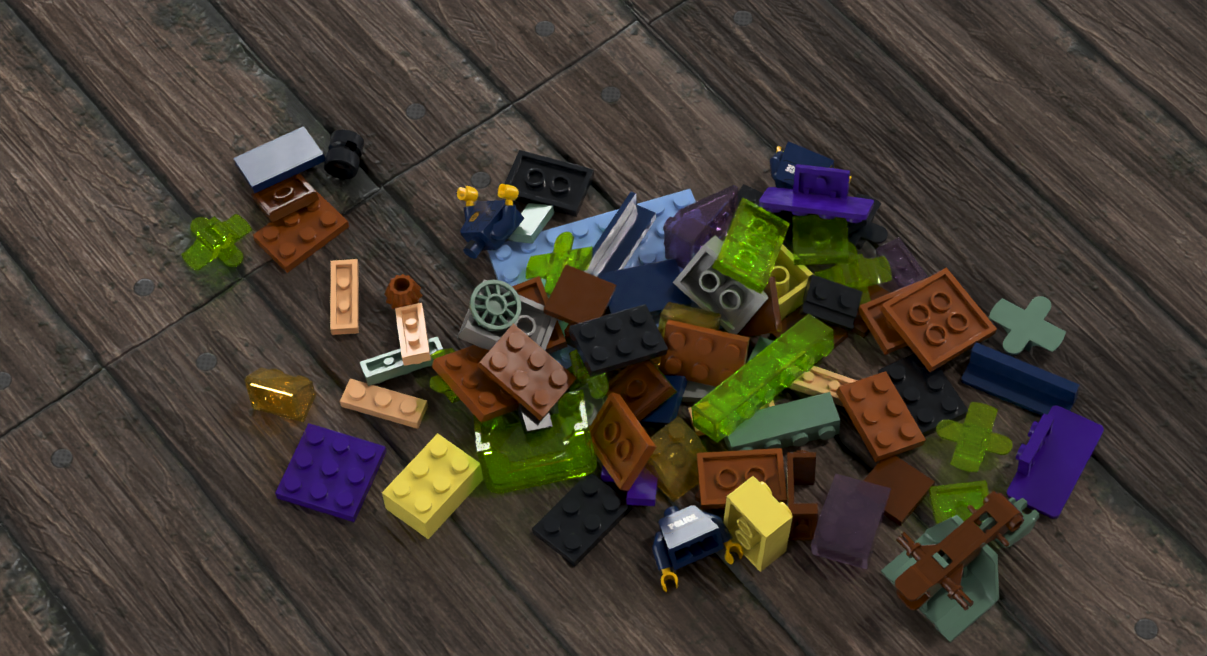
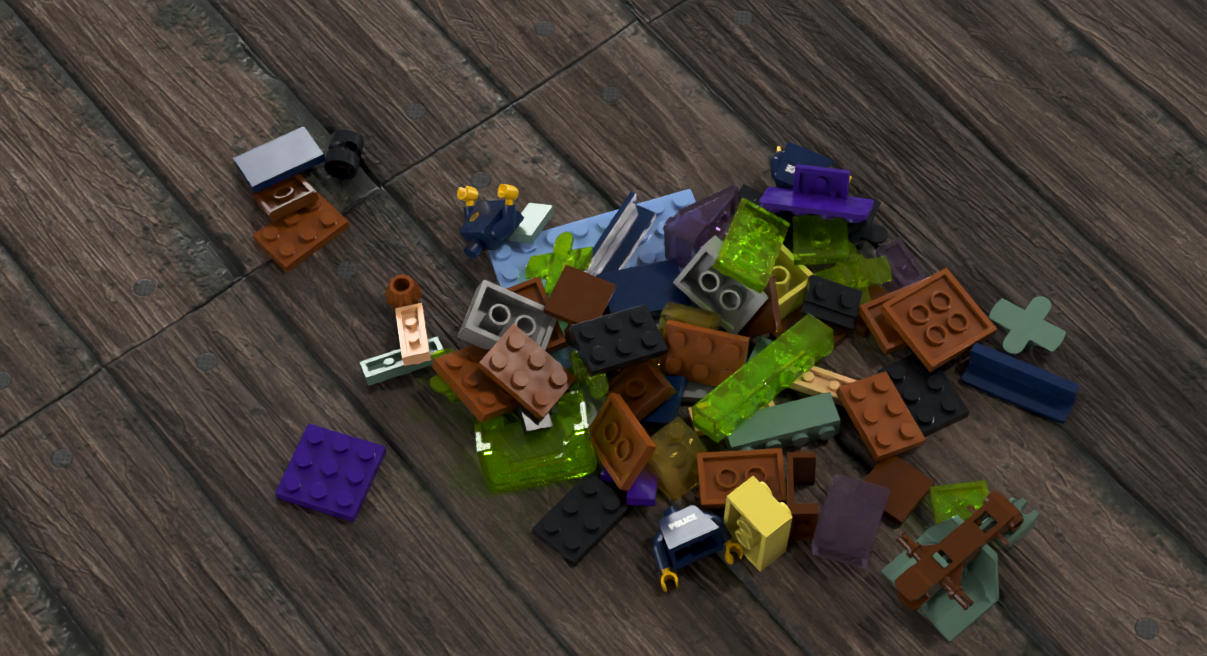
clear neon green piece [181,214,252,271] -> none
clear yellow slope [244,367,316,422] -> none
light nougat plate [330,259,359,335] -> none
light nougat plate [340,379,428,429] -> none
light yellow brick [382,433,483,539] -> none
sand green wheel [469,280,521,331] -> none
black plate [504,150,594,217] -> none
clear neon green piece [936,402,1013,472] -> none
dark purple bracket [1006,405,1104,519] -> none

